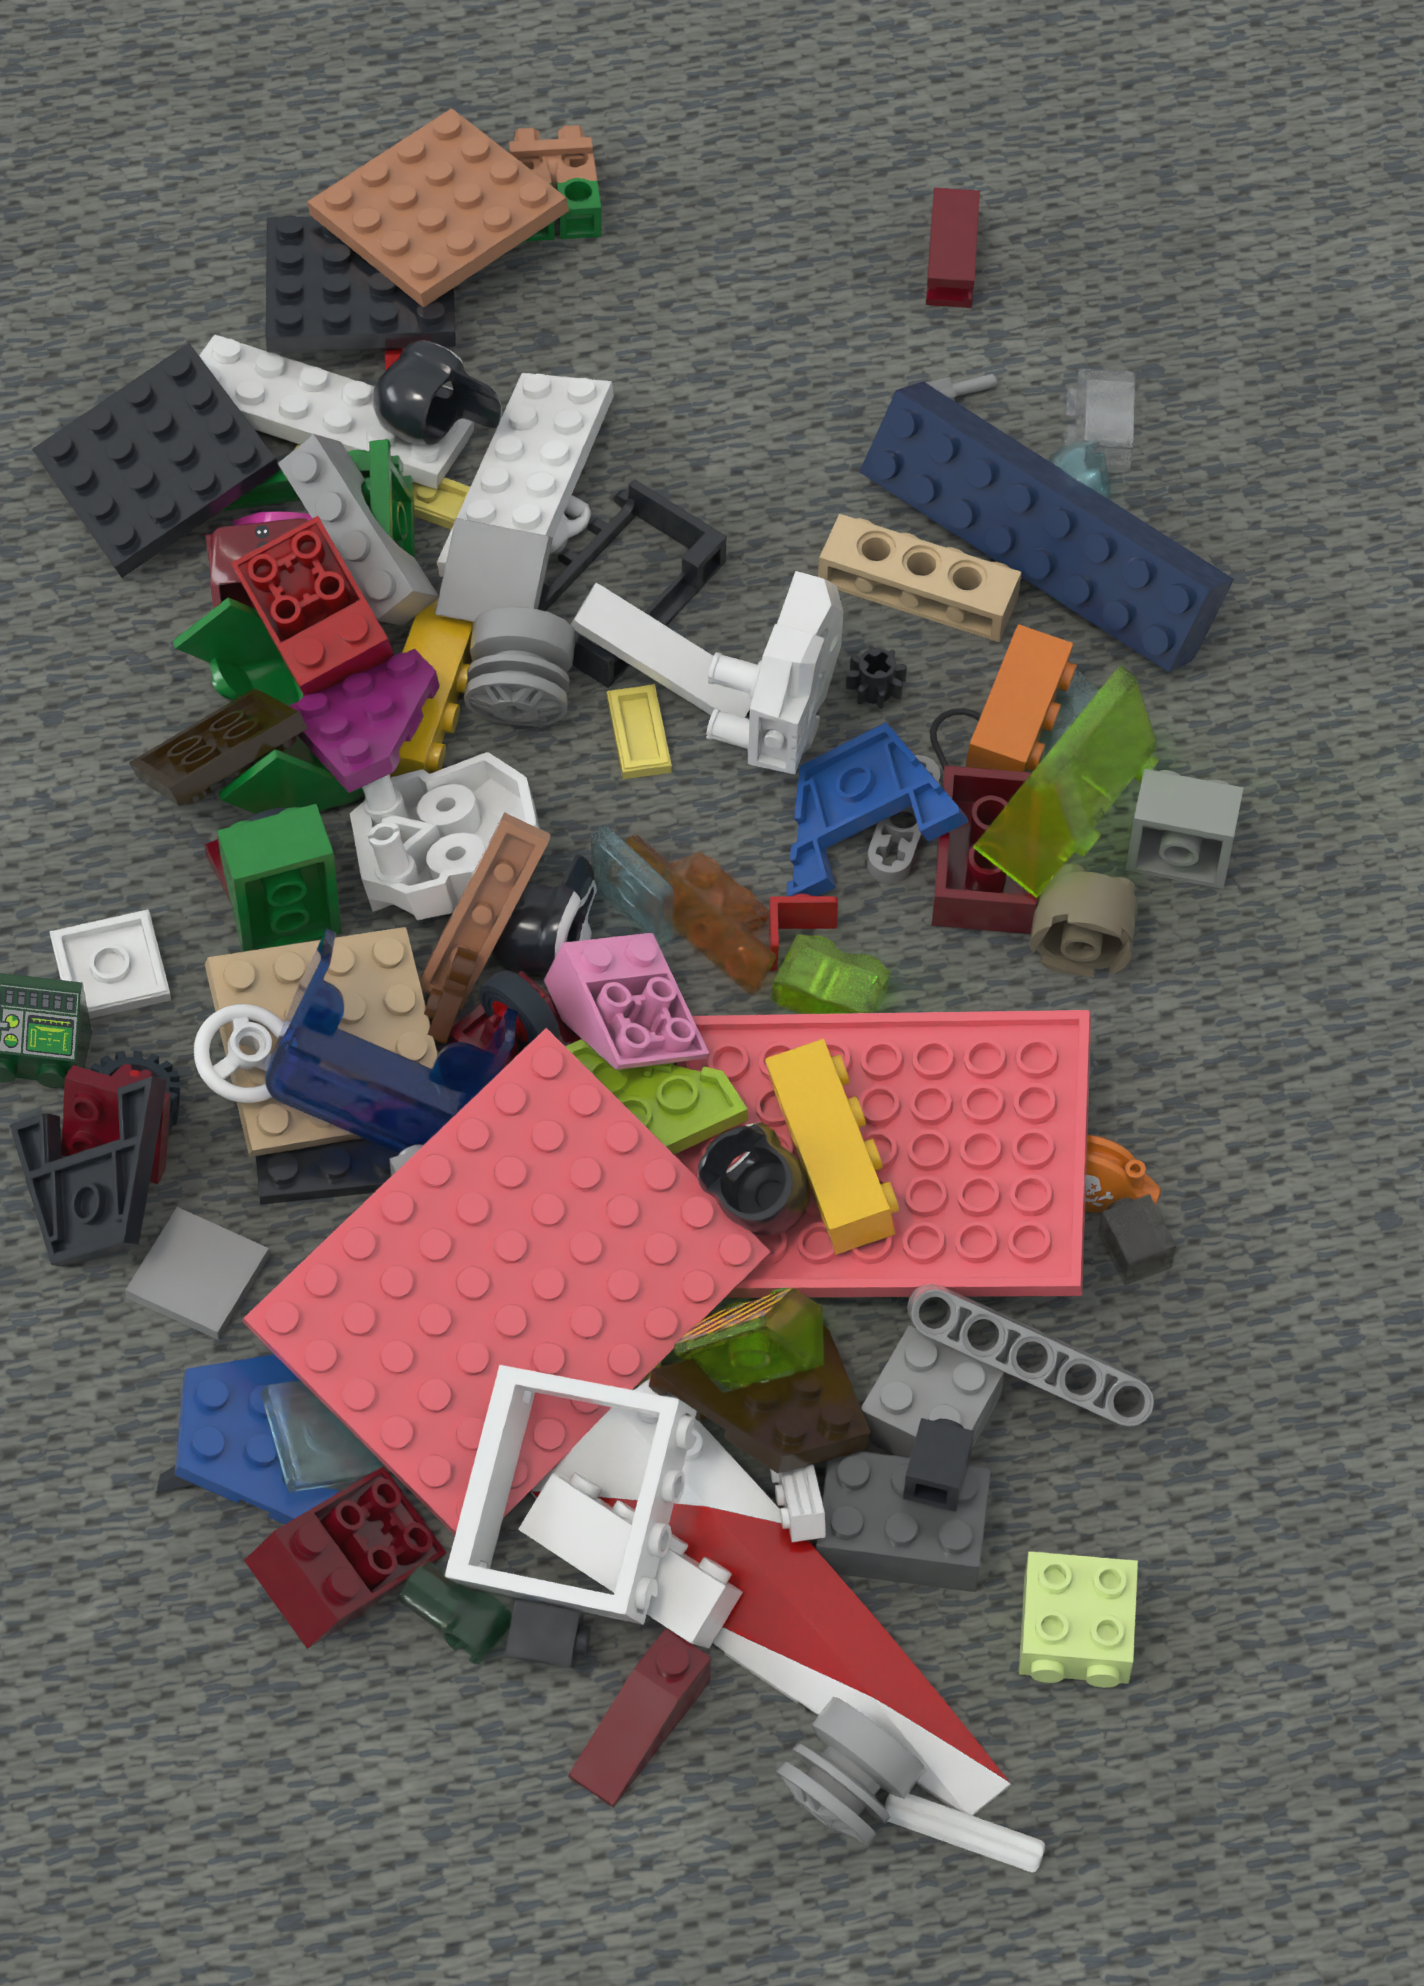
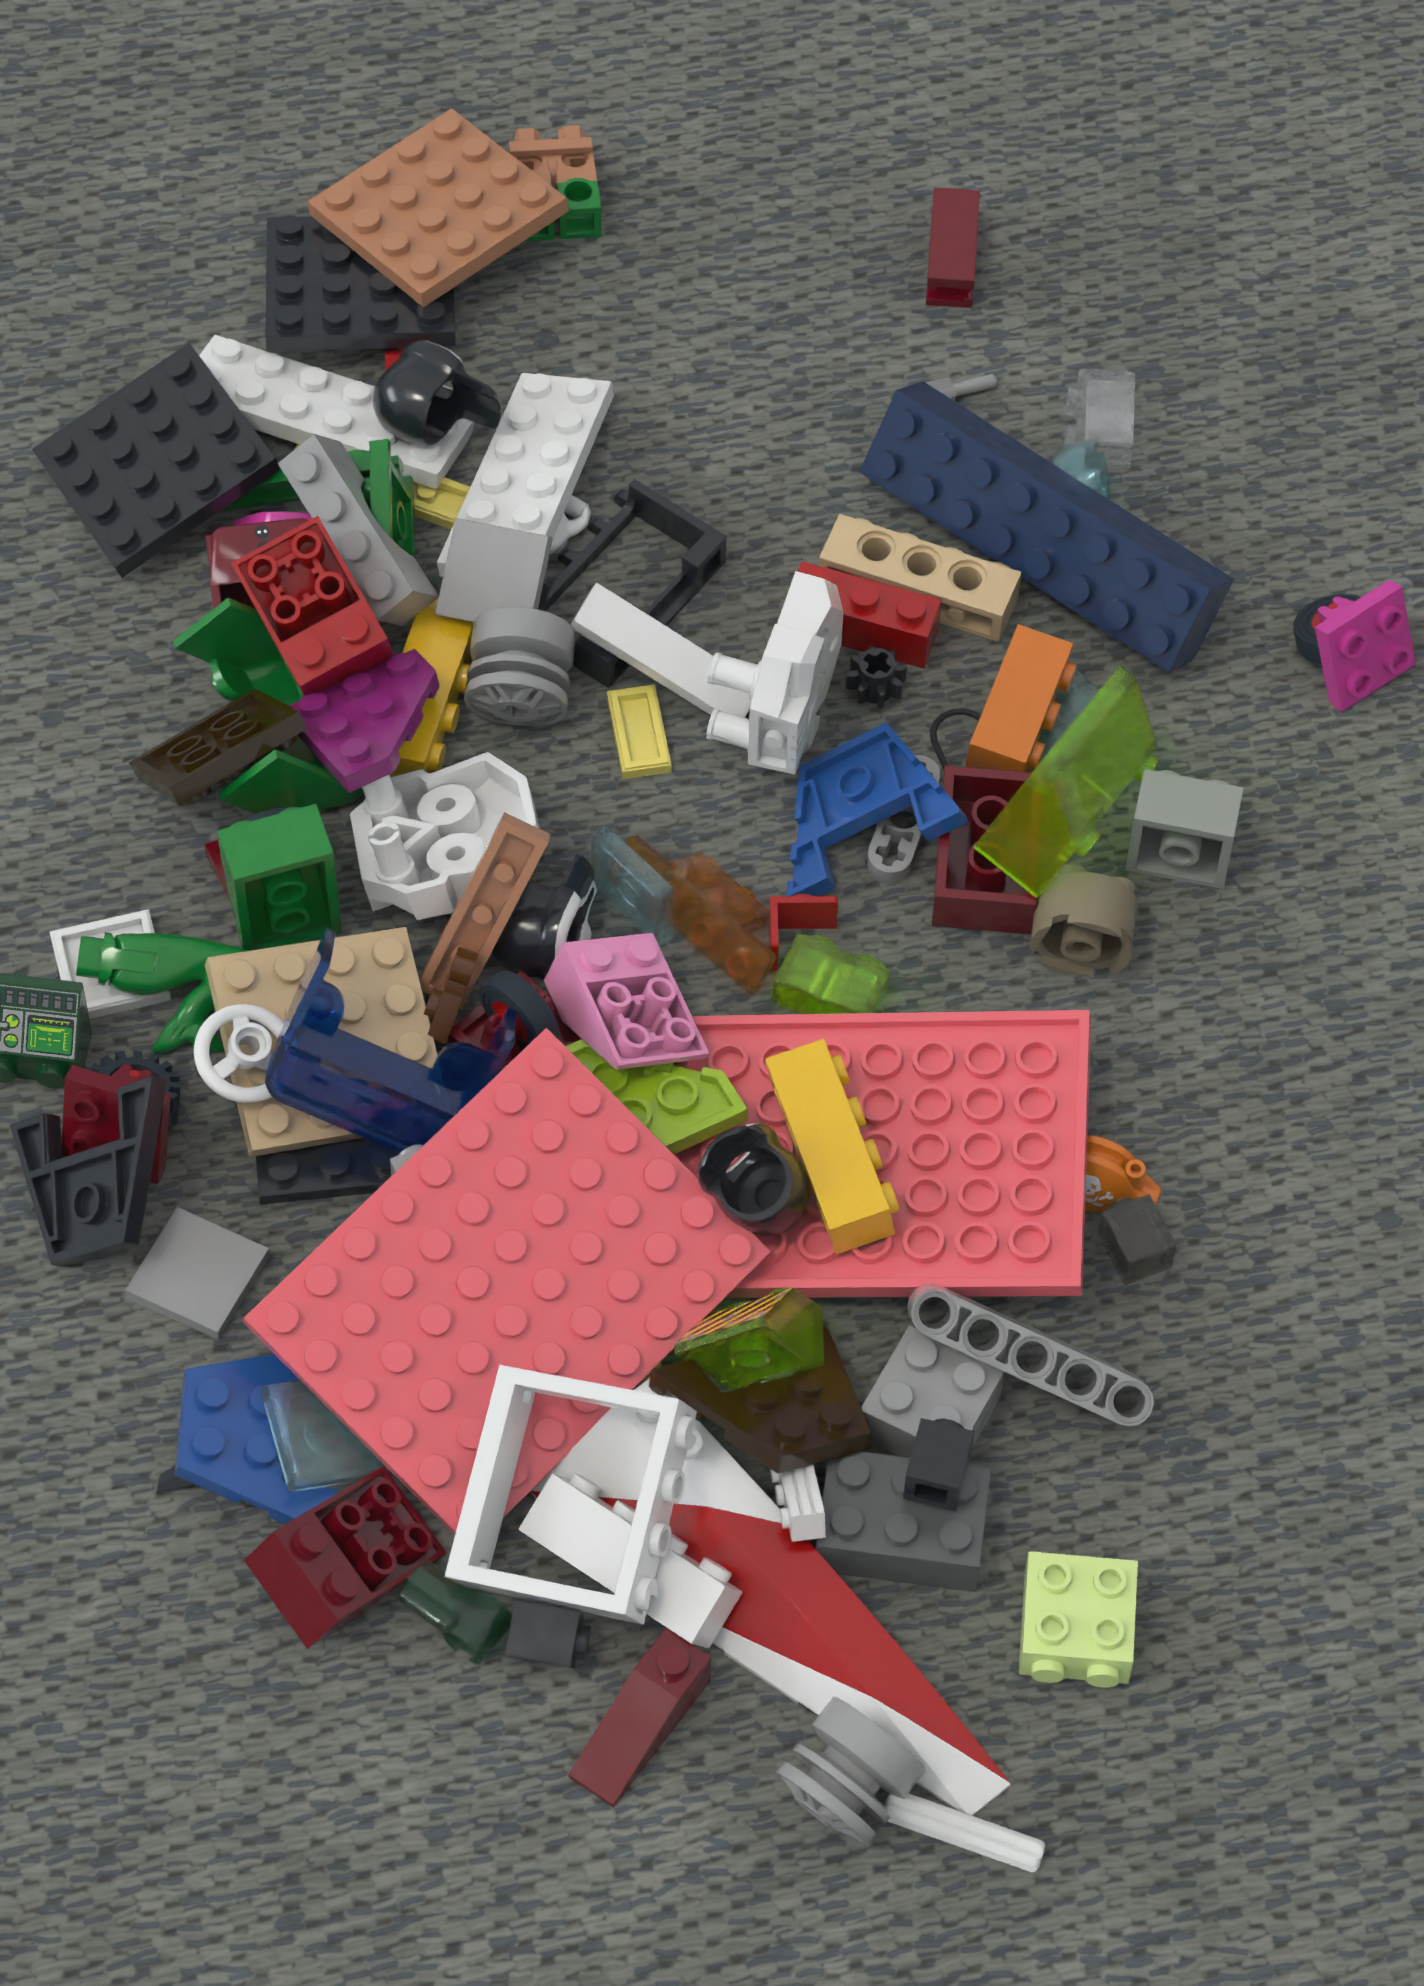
none -> green piece [76,932,252,1053]
none -> red brick [798,561,942,669]
none -> dark pink plate [1293,579,1416,712]

